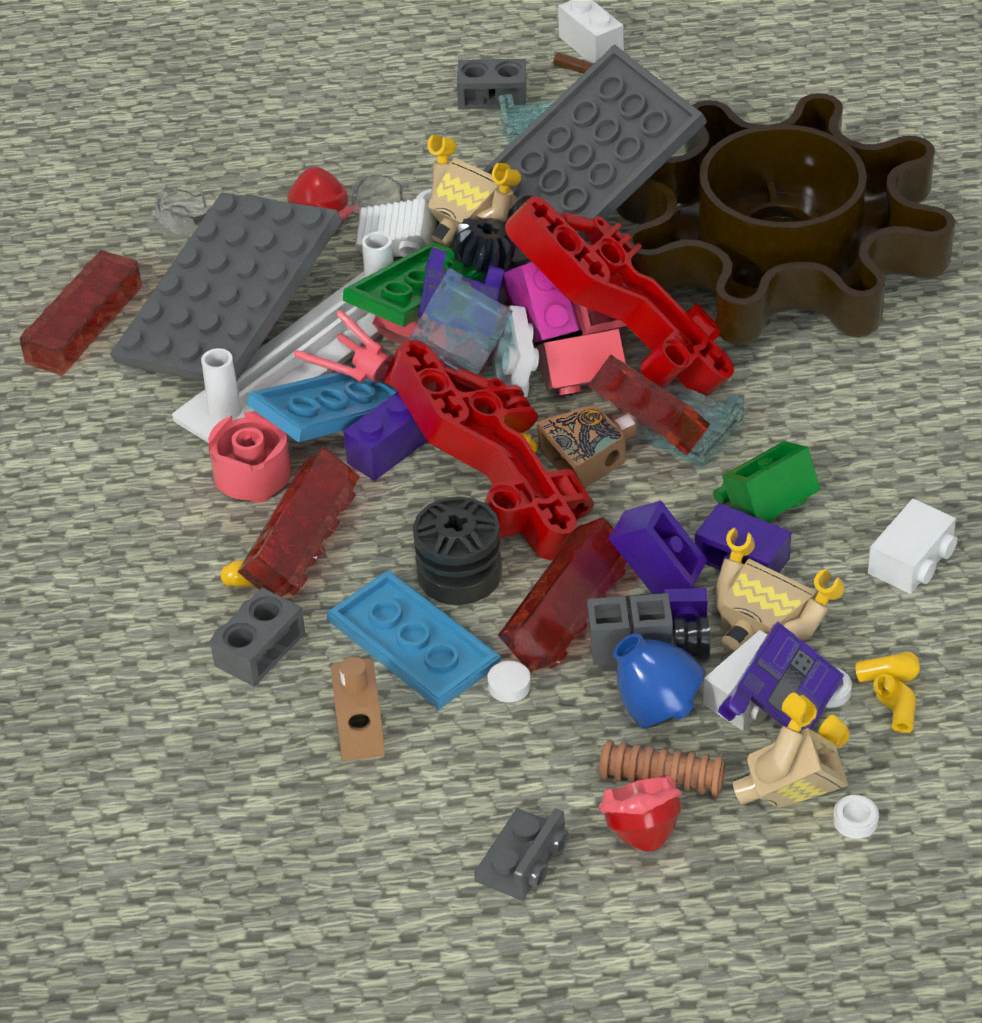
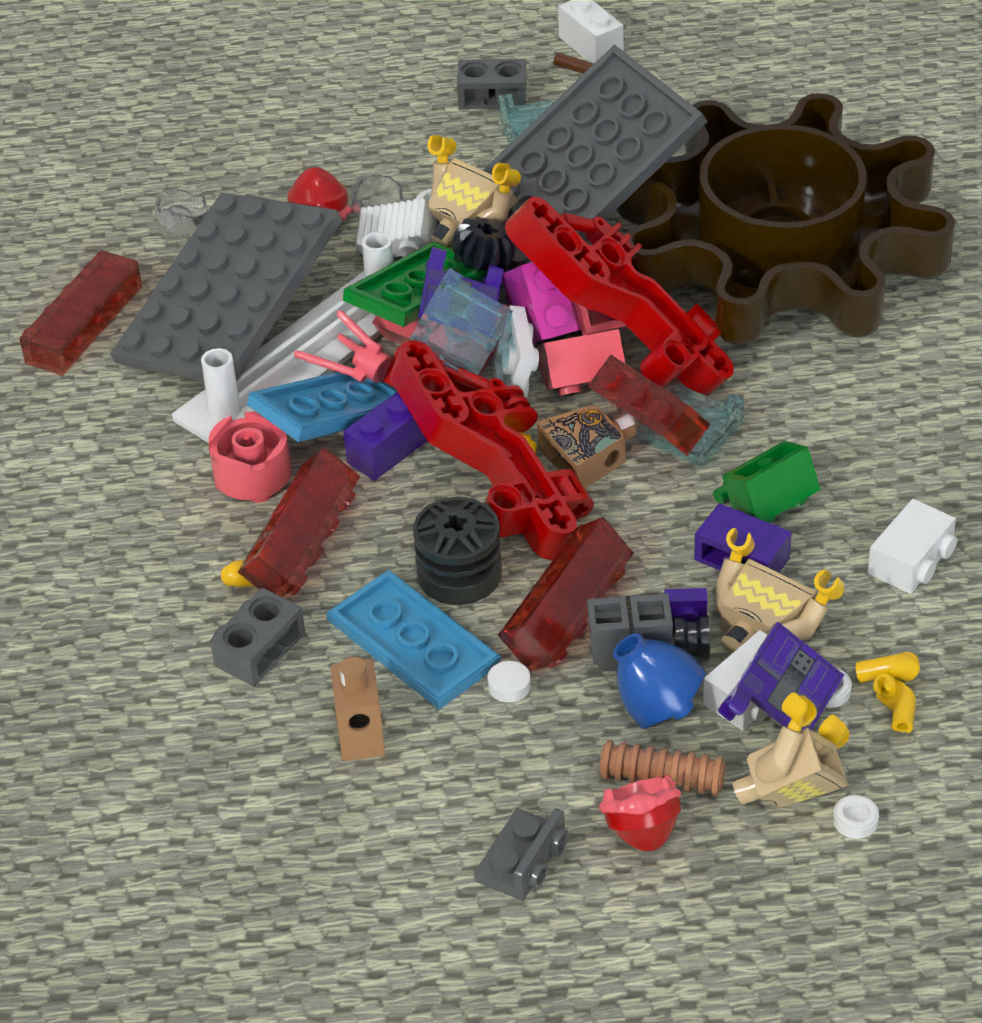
dark purple brick [608,500,707,594] -> none

